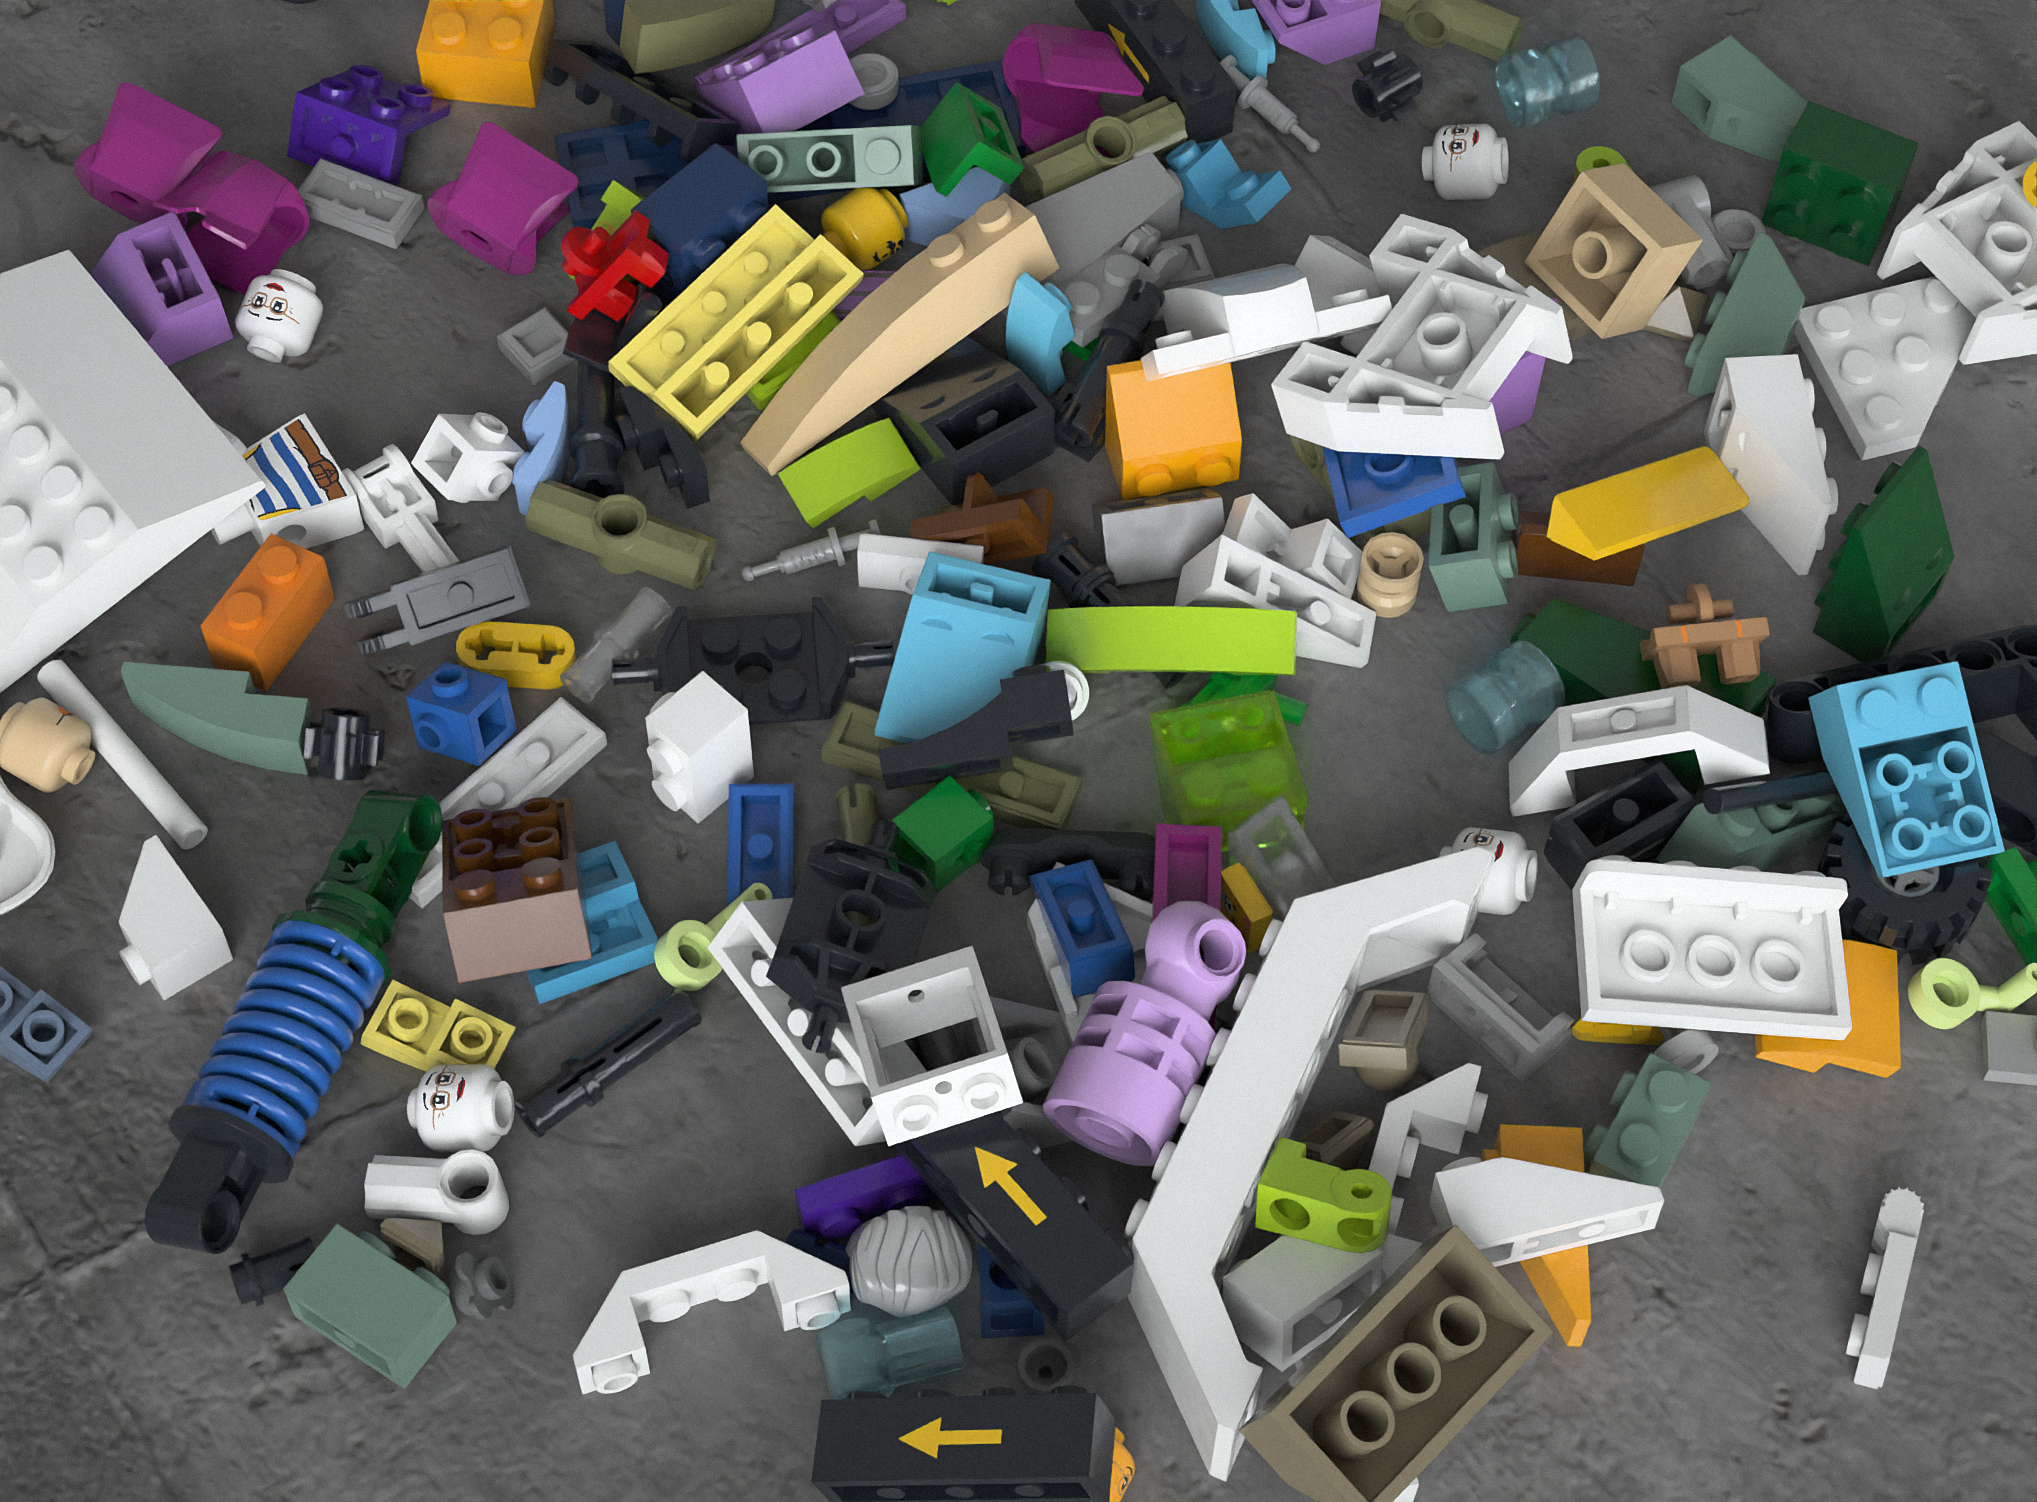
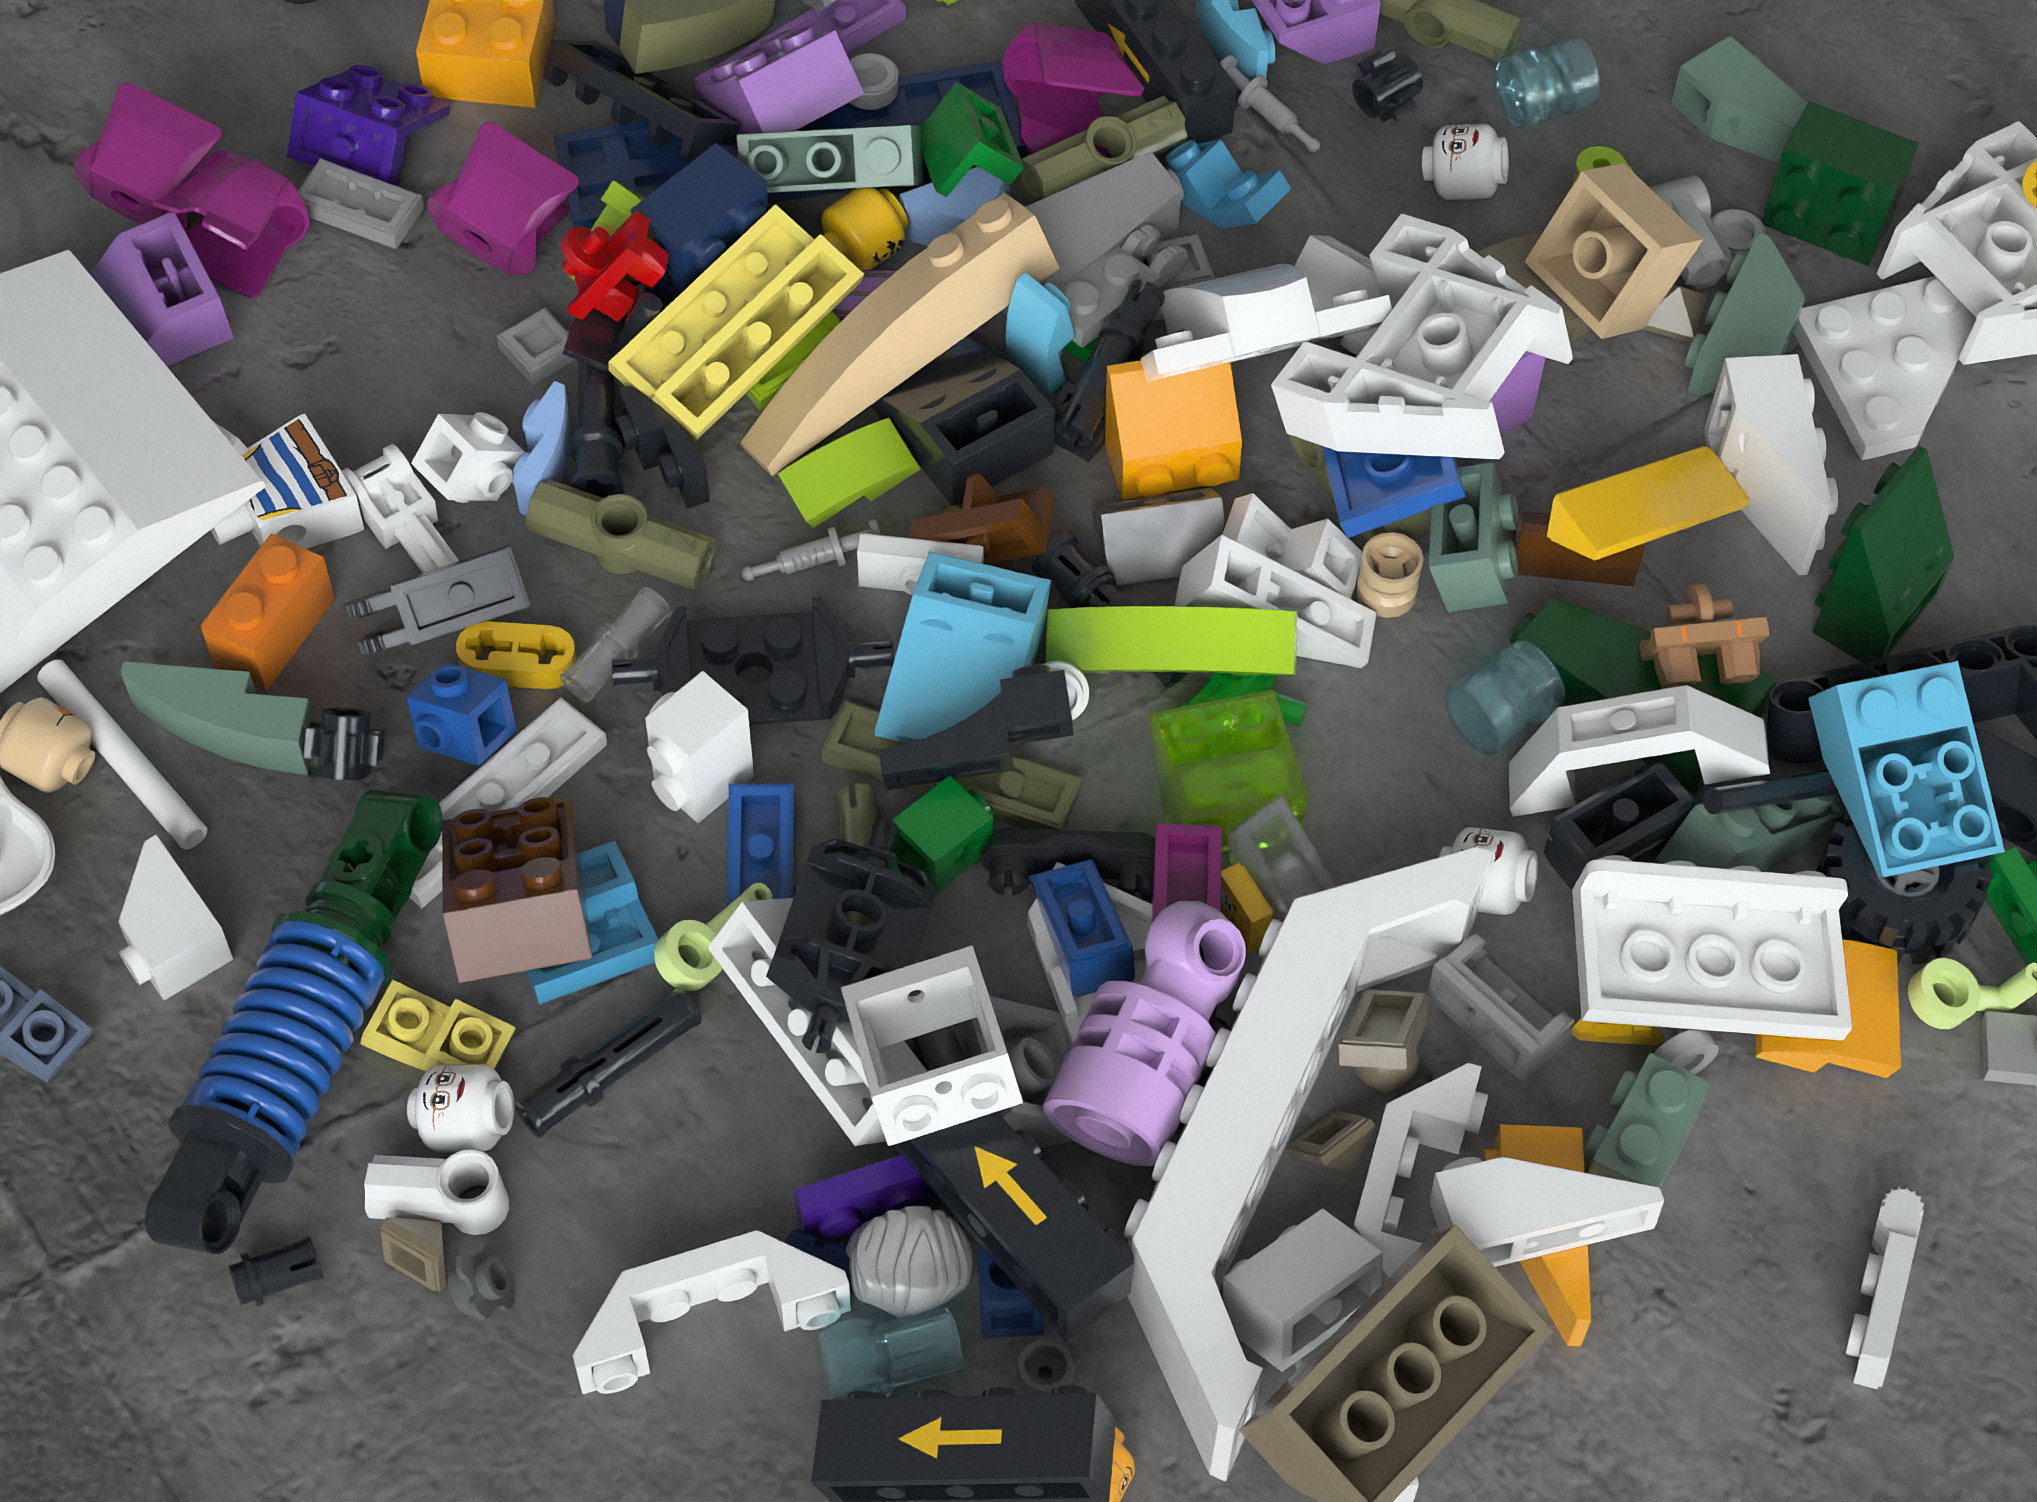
white head [235,269,323,363] -> none
sand green brick [283,1224,457,1389] -> none
lime leg [1255,1137,1392,1253] -> none

